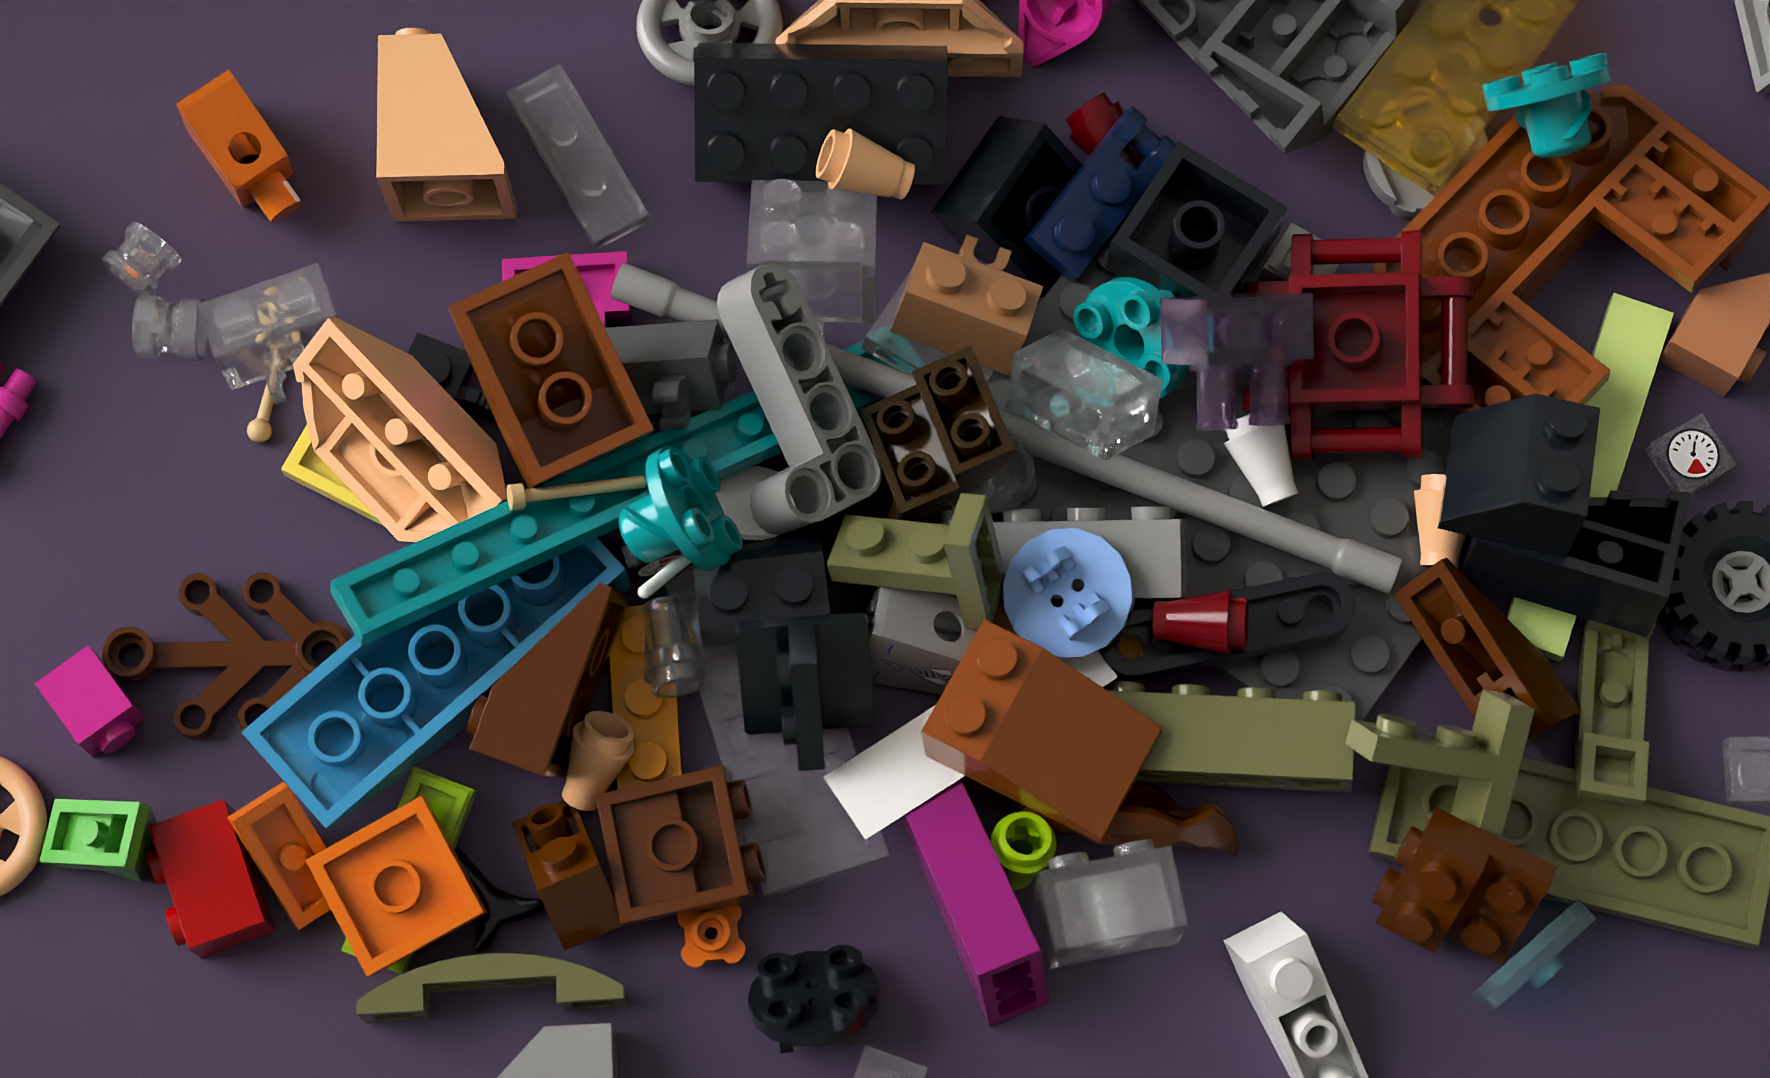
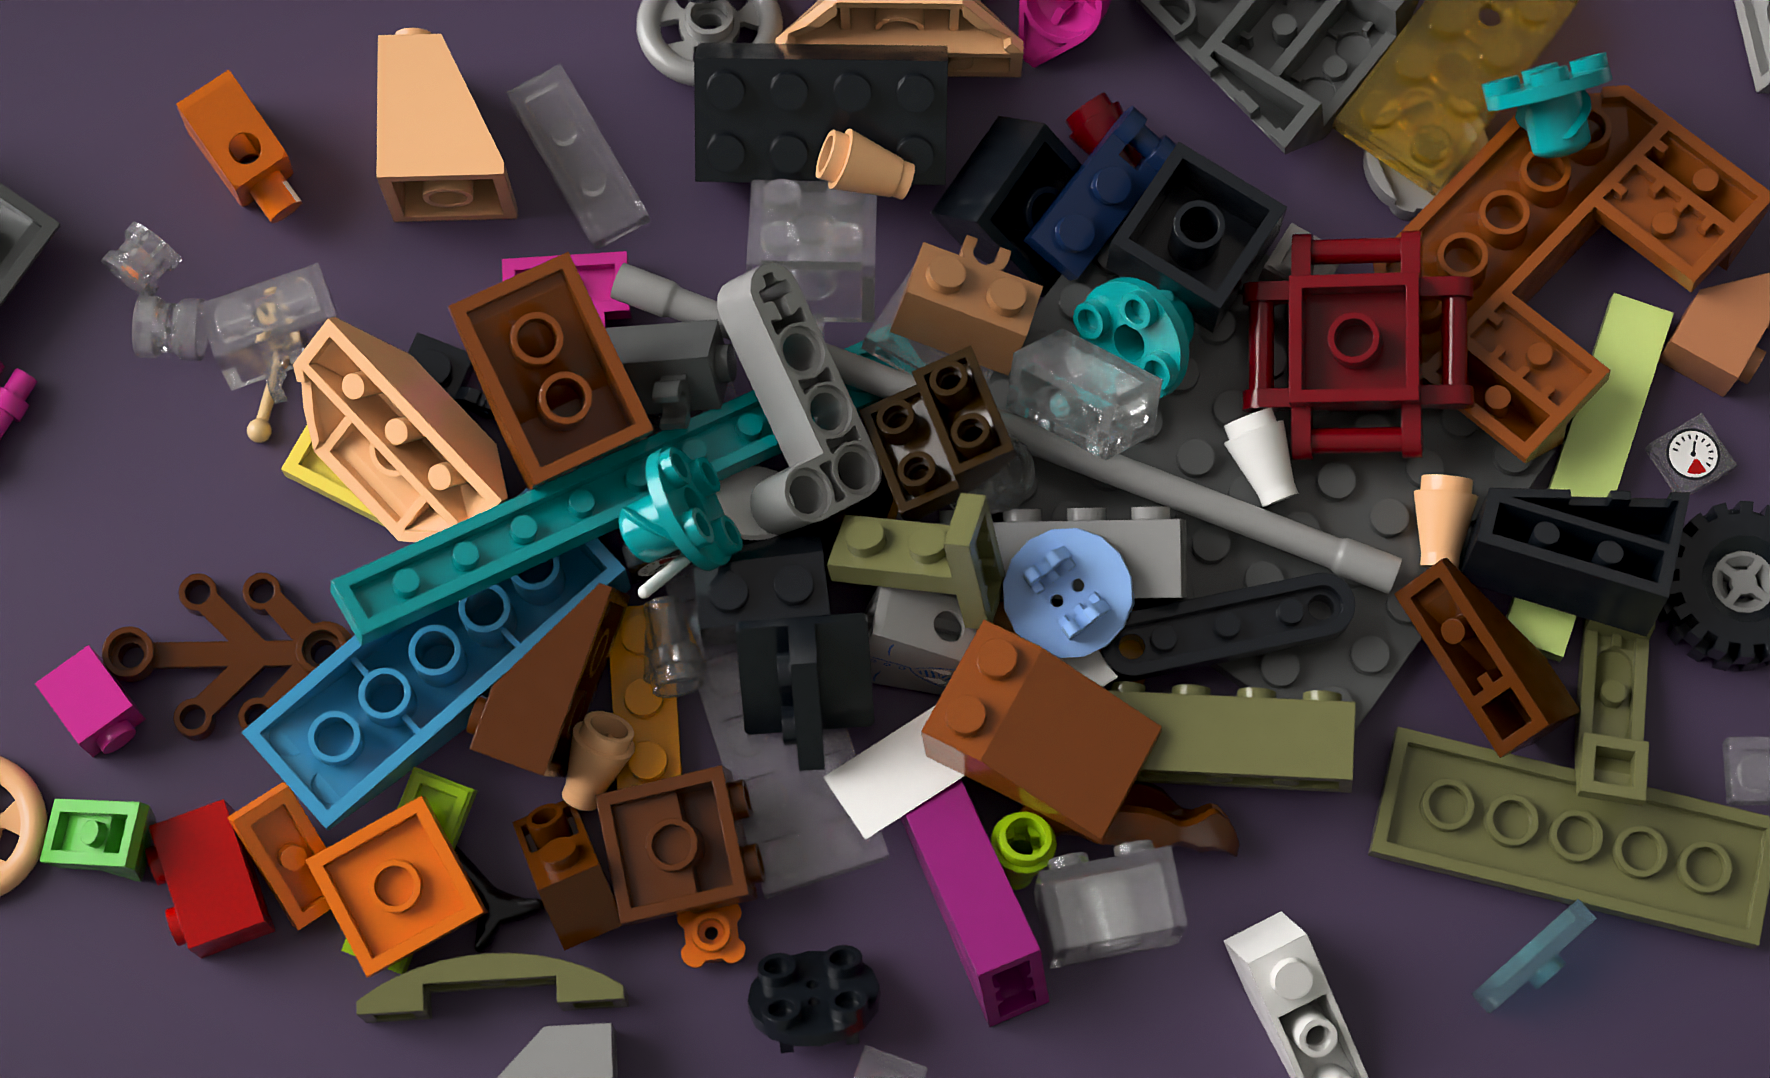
tan piece [507,475,646,511] -> none
dark red cone [1153,590,1249,655] -> none
clear purple brick [1160,292,1314,431] -> none
olive bracket [1345,689,1535,837] -> none
reddish brown plate [1371,807,1557,965] -> none
black slope [1437,393,1600,558] -> none

